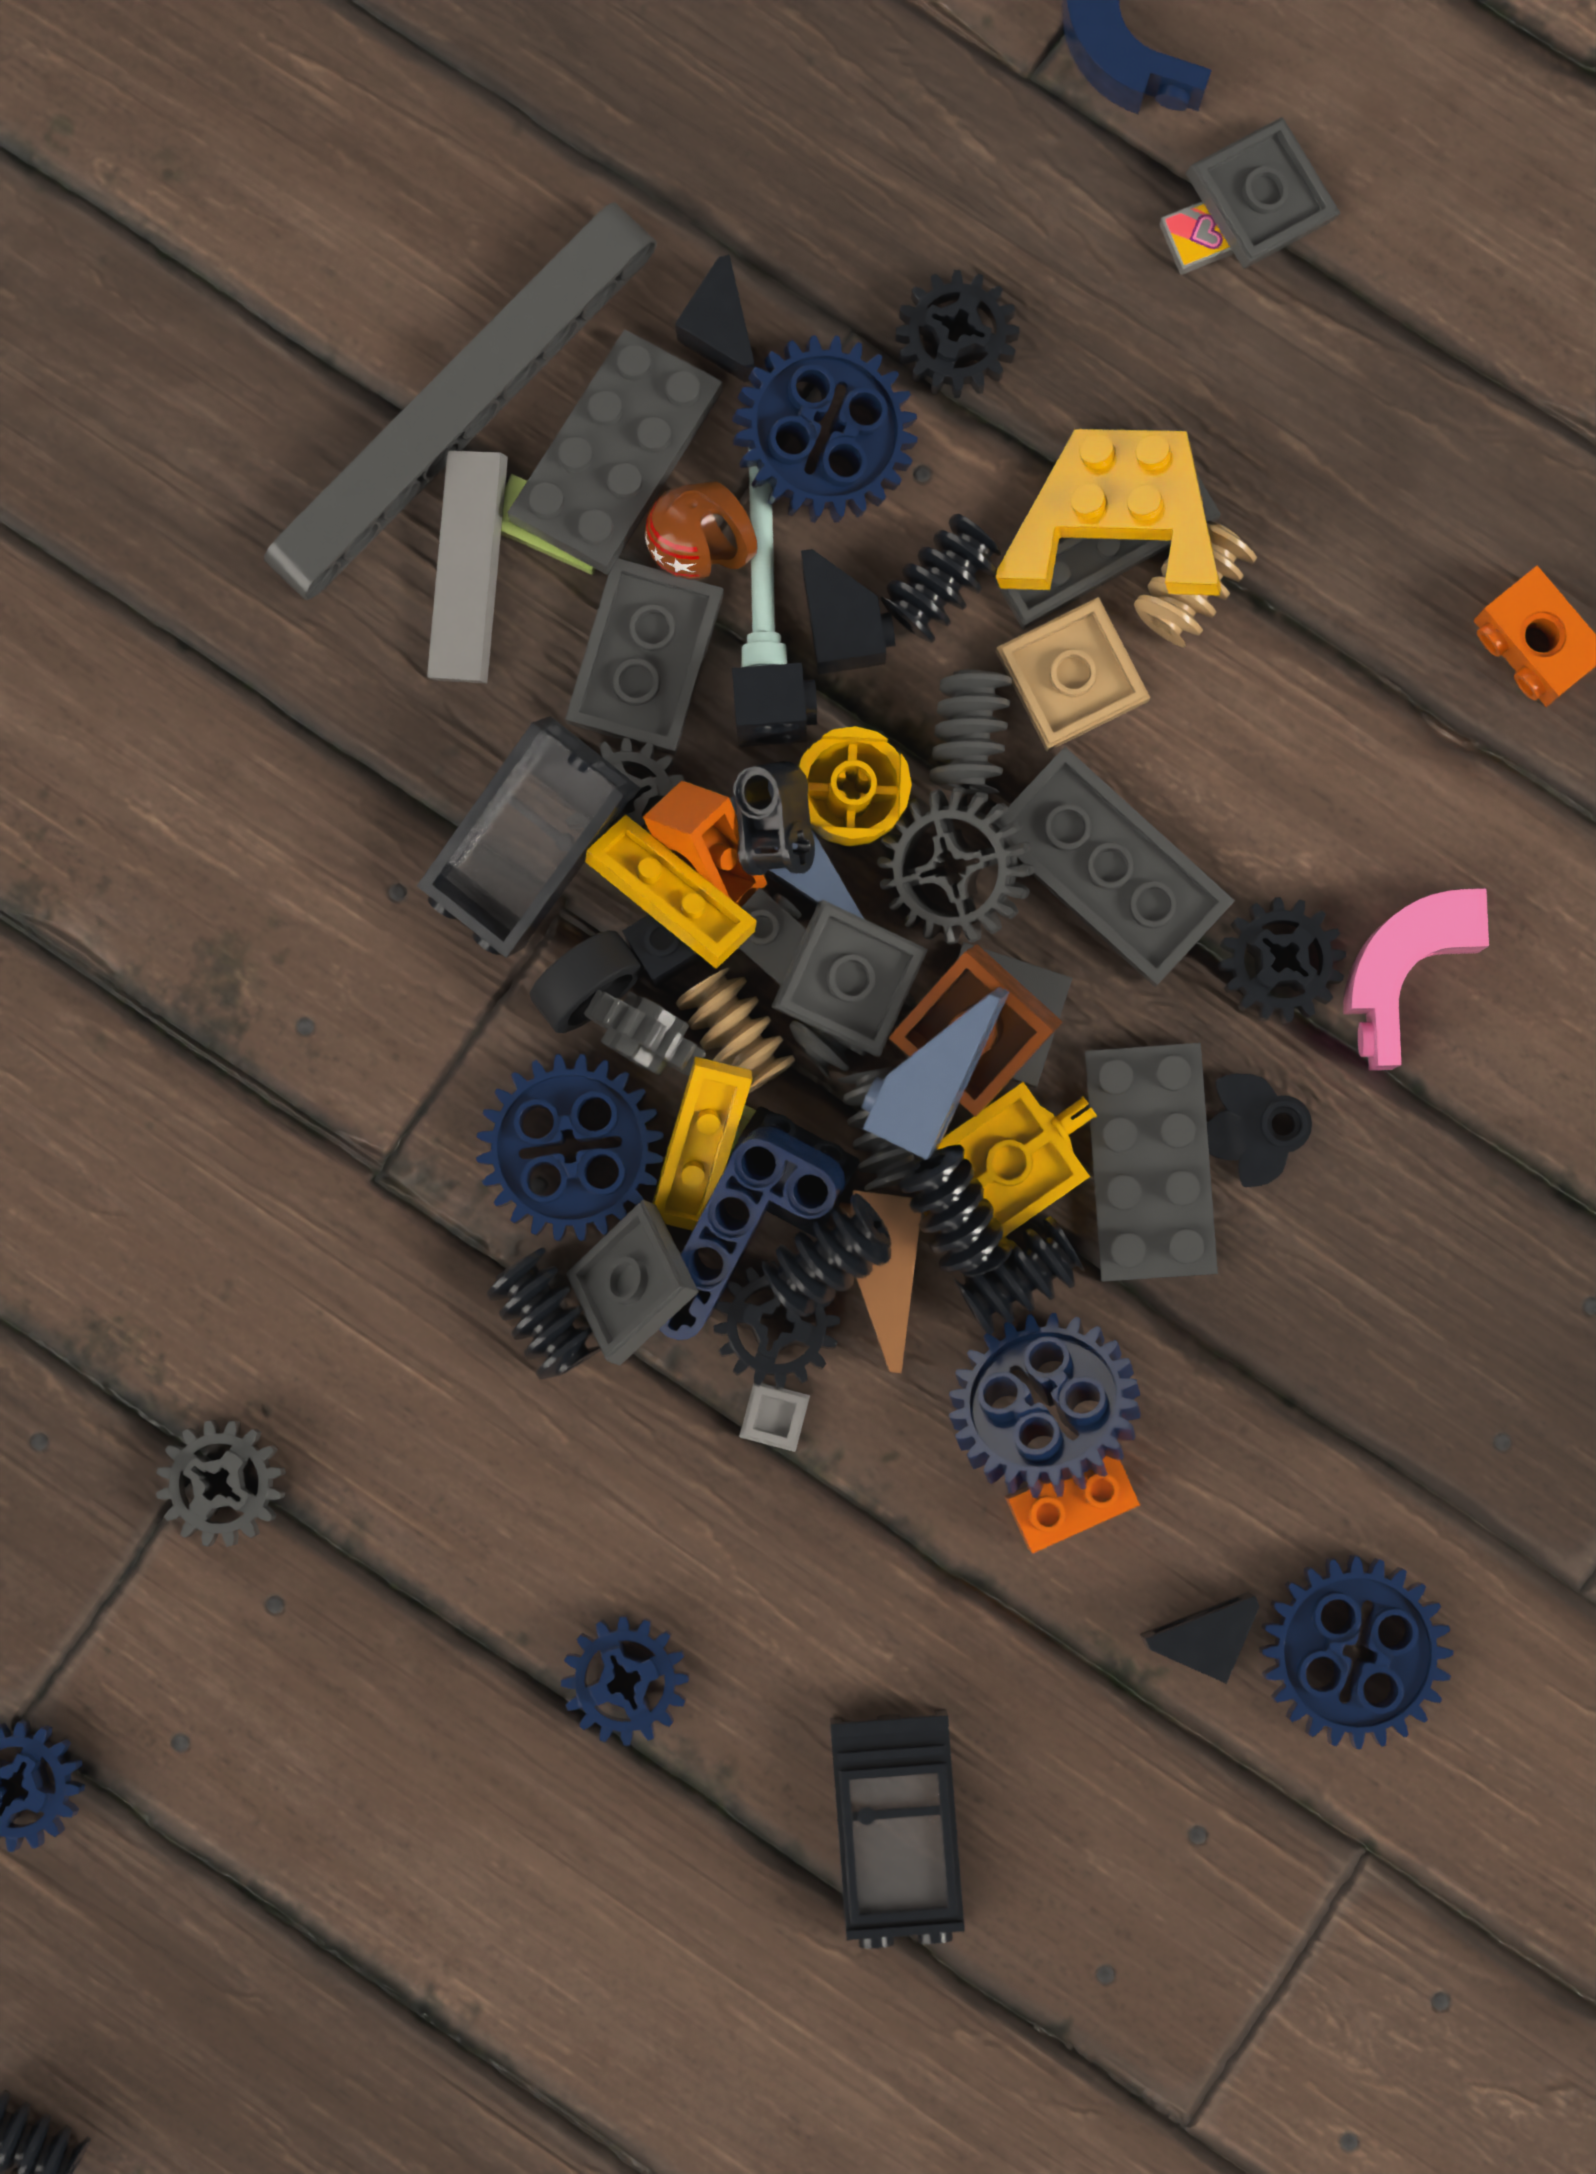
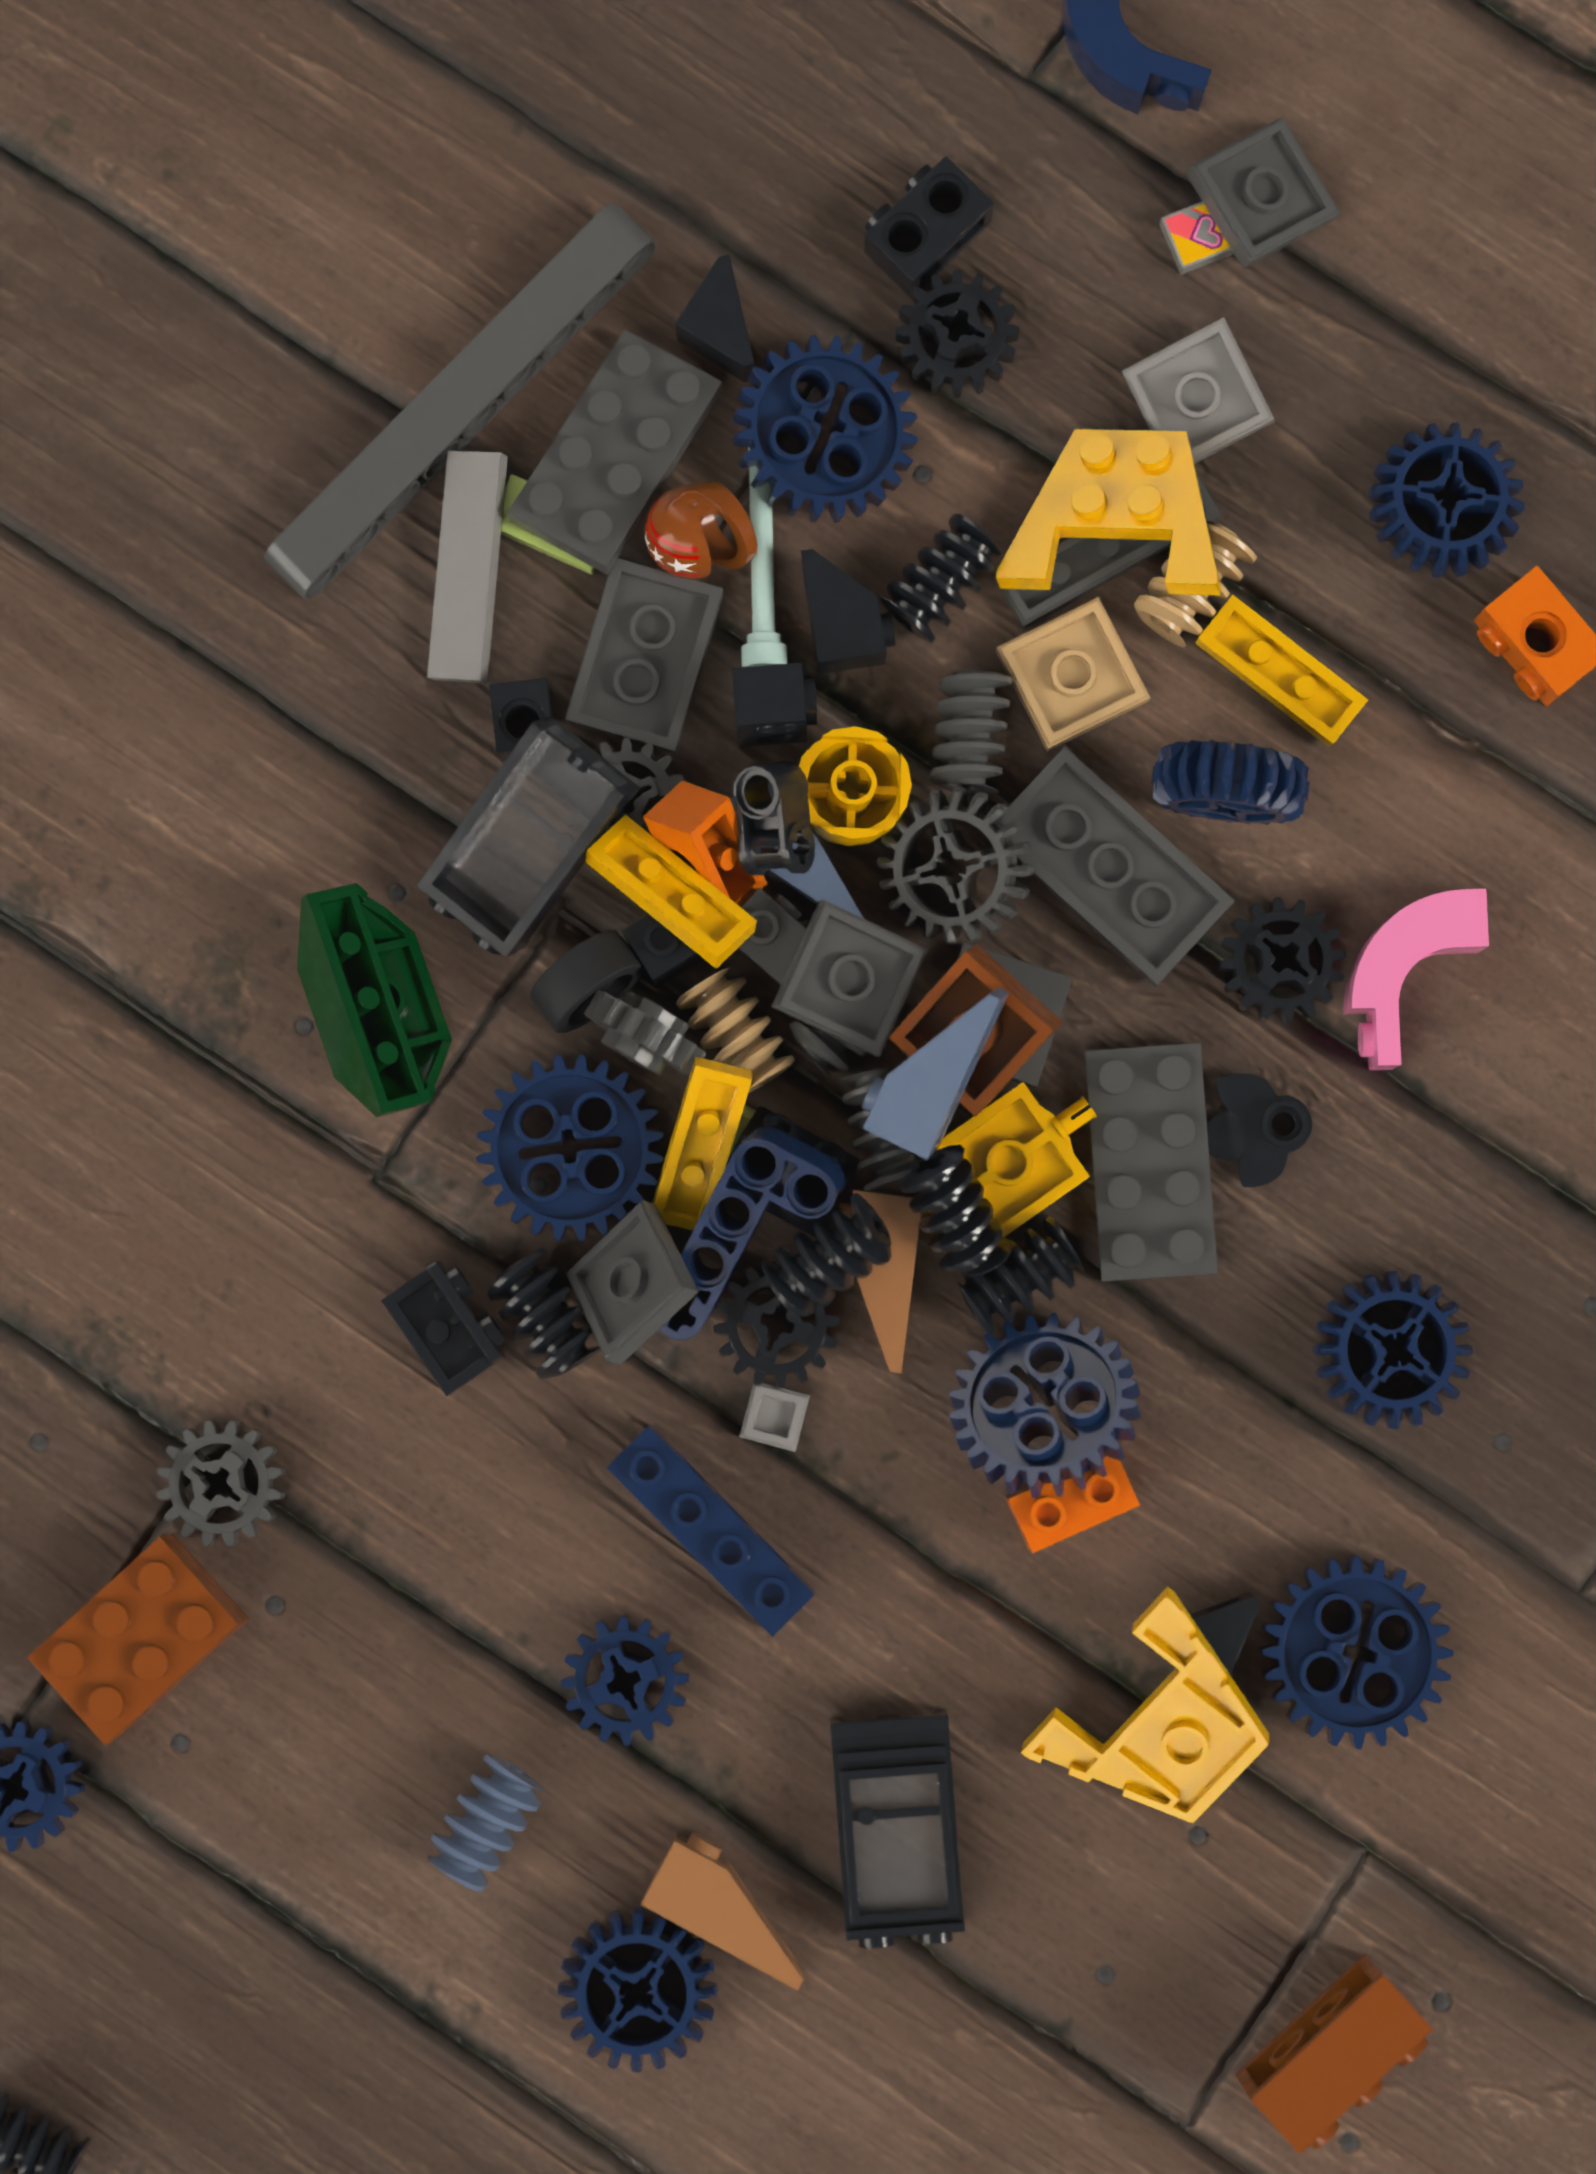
none -> dark orange brick [27,1533,250,1746]
none -> dark green wedge [297,883,452,1117]
none -> black bracket [381,1260,506,1396]
none -> sand blue piece [428,1754,545,1891]
none -> black brick [489,678,554,763]
none -> dark blue gear [557,1907,718,2072]
none -> dark blue brick [606,1425,815,1637]
none -> medium nougat slope [641,1832,804,1991]
none -> black brick [864,156,994,298]
none -> yellow wing [1021,1586,1269,1824]
none -> light grey plate [1121,317,1275,464]
none -> dark blue gear [1151,740,1310,825]
none -> yellow plate [1195,595,1368,748]
none -> dark orange brick [1235,1954,1433,2154]
none -> dark blue gear [1312,1271,1473,1429]
none -> dark blue gear [1368,422,1525,578]

